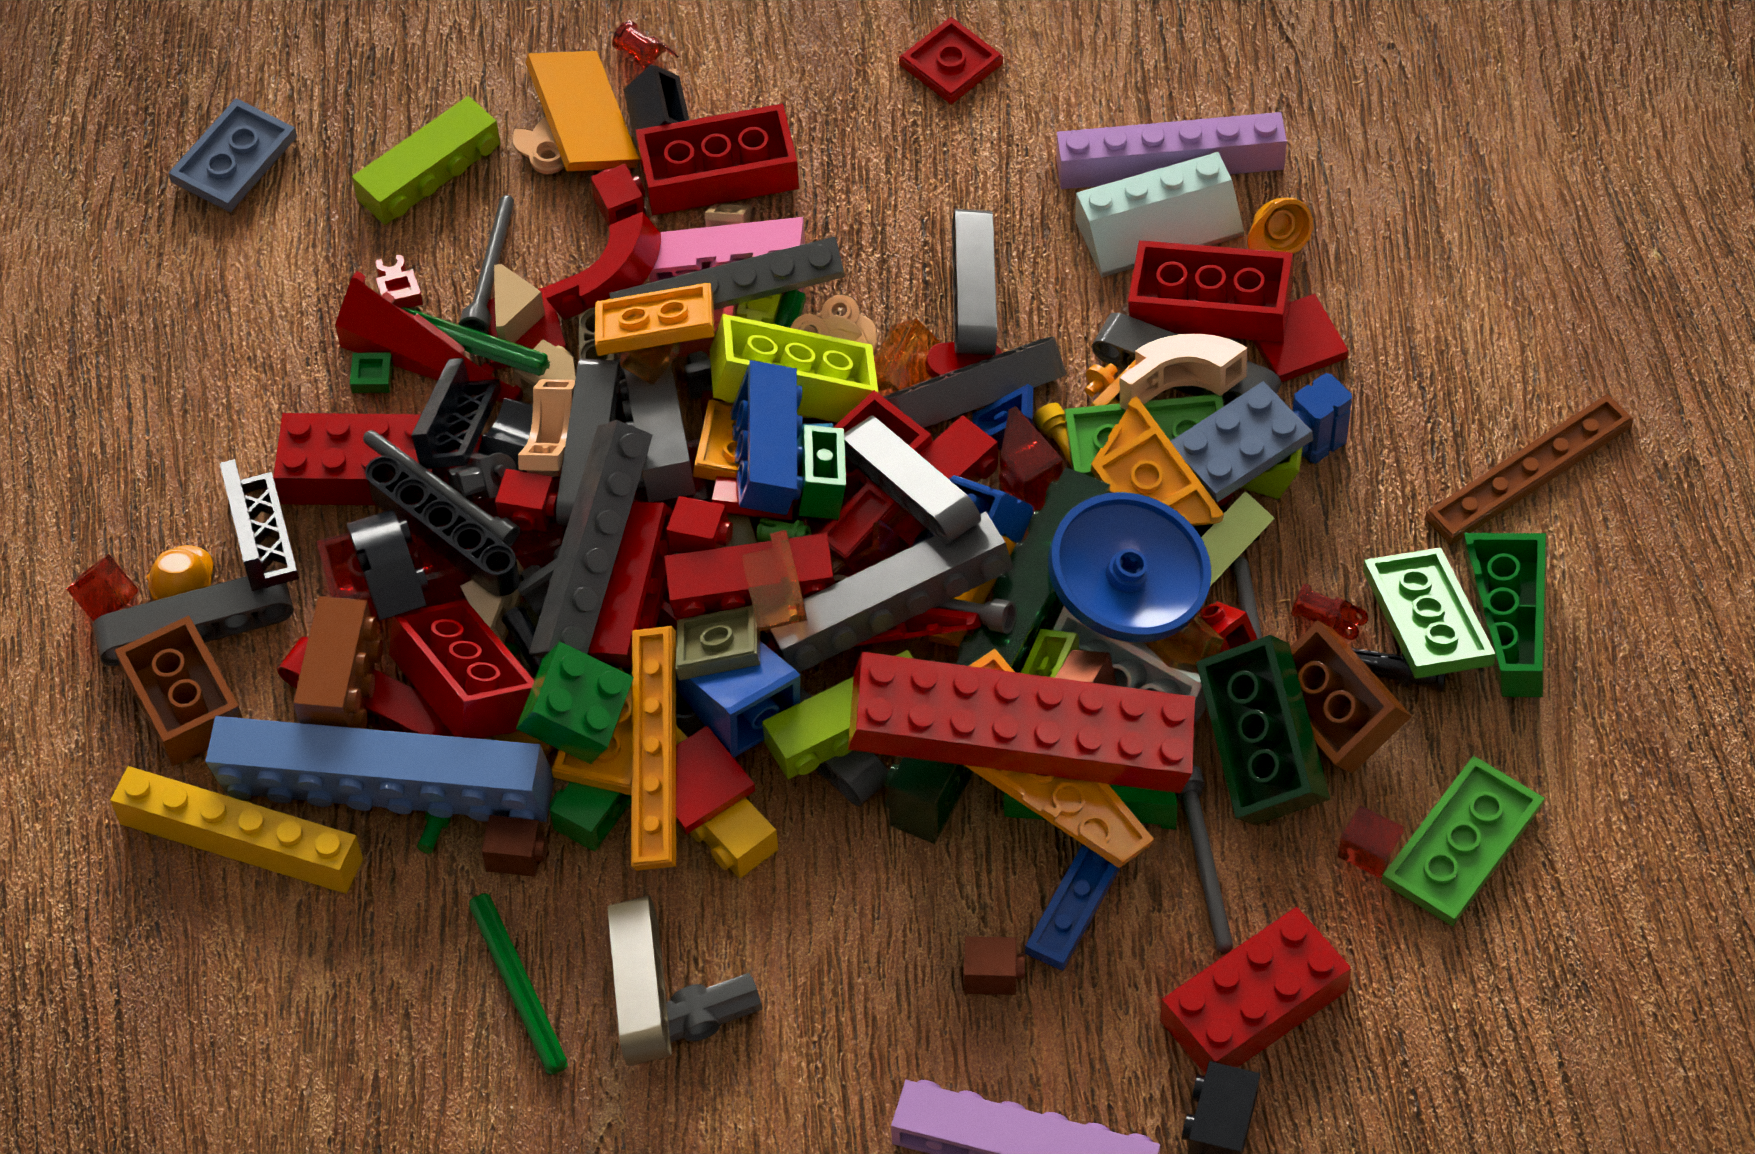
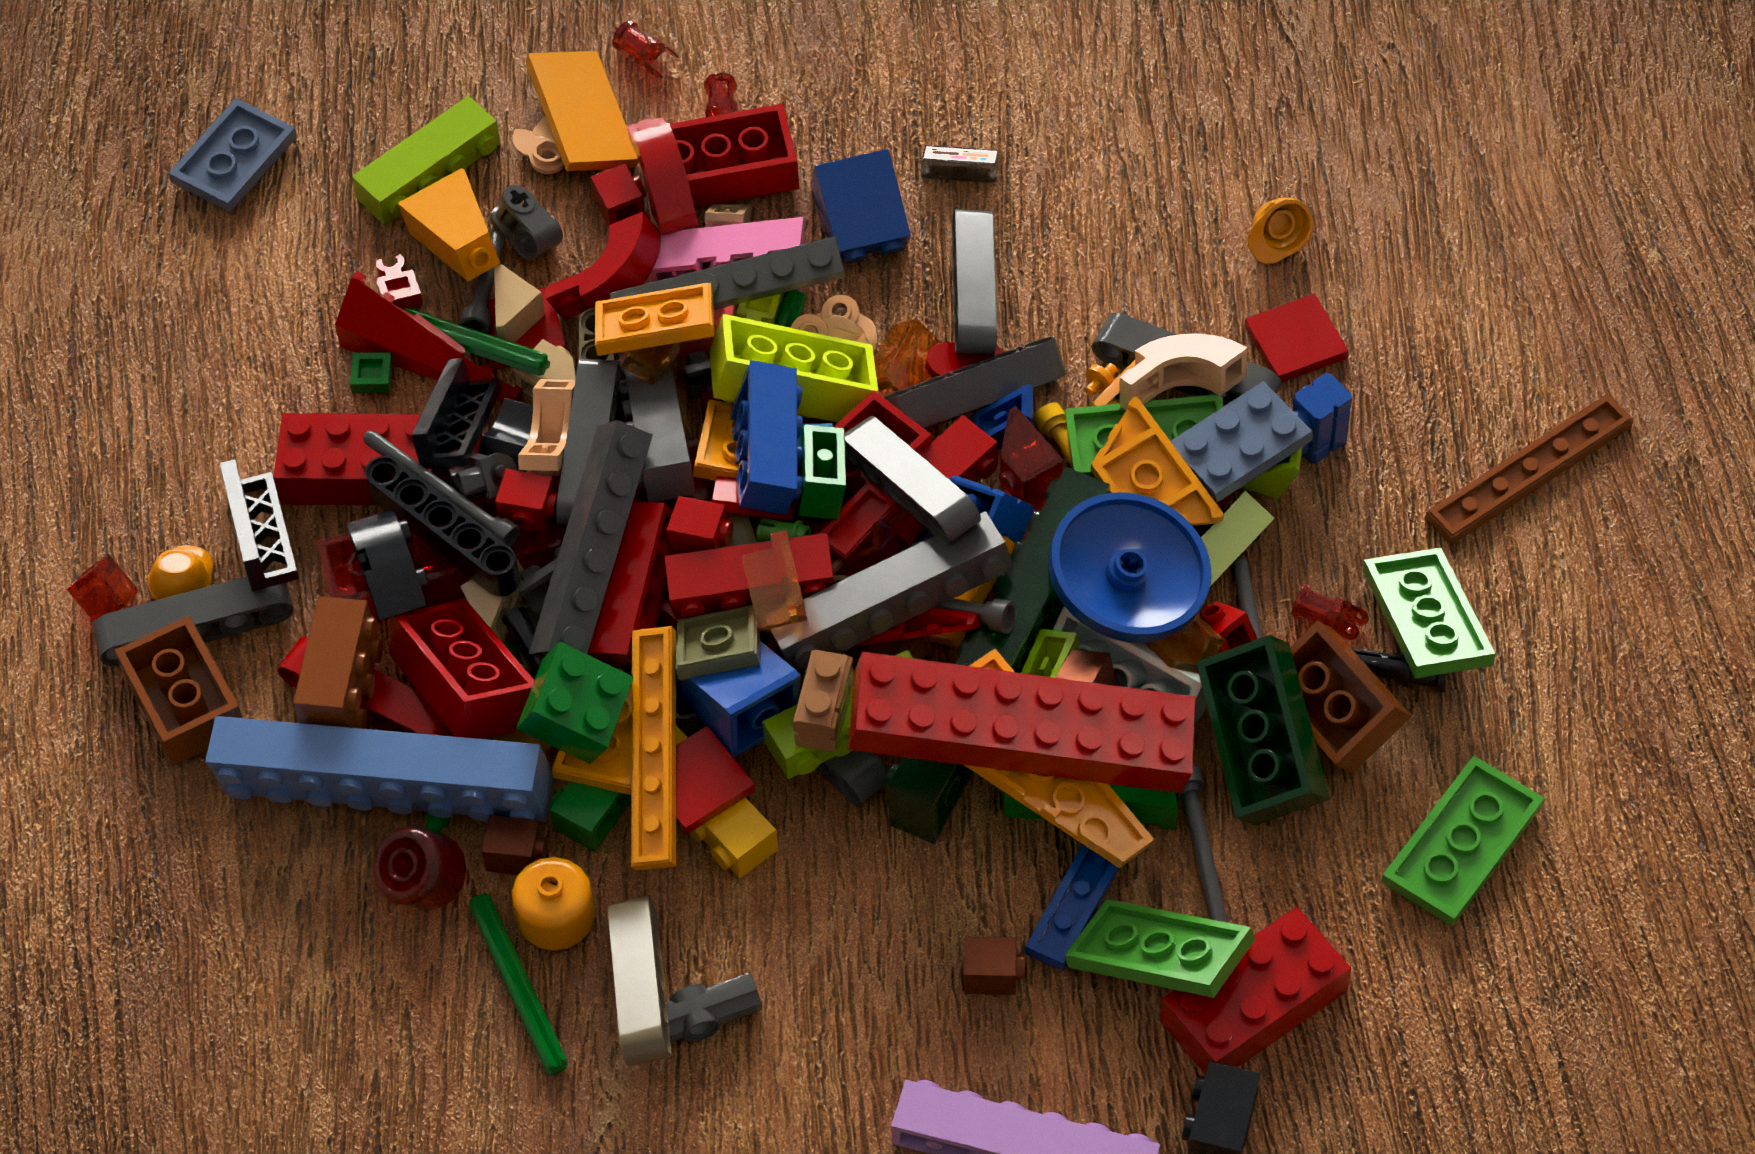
yellow brick [110,766,363,894] -> none
black brick [623,64,690,147] -> none
red tile [899,17,1003,105] -> none
lavender brick [1056,112,1287,189] -> none
light aqua slope [1075,152,1244,277] -> none
red brick [1128,240,1293,343] -> none
clear red panel [1338,805,1404,878] -> none
green wedge [1464,533,1547,697] -> none
none -> clear red head [372,826,467,910]
none -> light orange slope [397,168,501,281]
none -> dark grey piece [490,185,563,260]
none -> light orange head [511,857,596,951]
none -> red arch [627,117,698,235]
none -> clear red piece [704,72,738,117]
none -> medium nougat brick [793,650,854,752]
none -> blue slope [810,149,911,263]
none -> clear smoke slope [921,145,999,183]
none -> bright green plate [1064,899,1255,998]

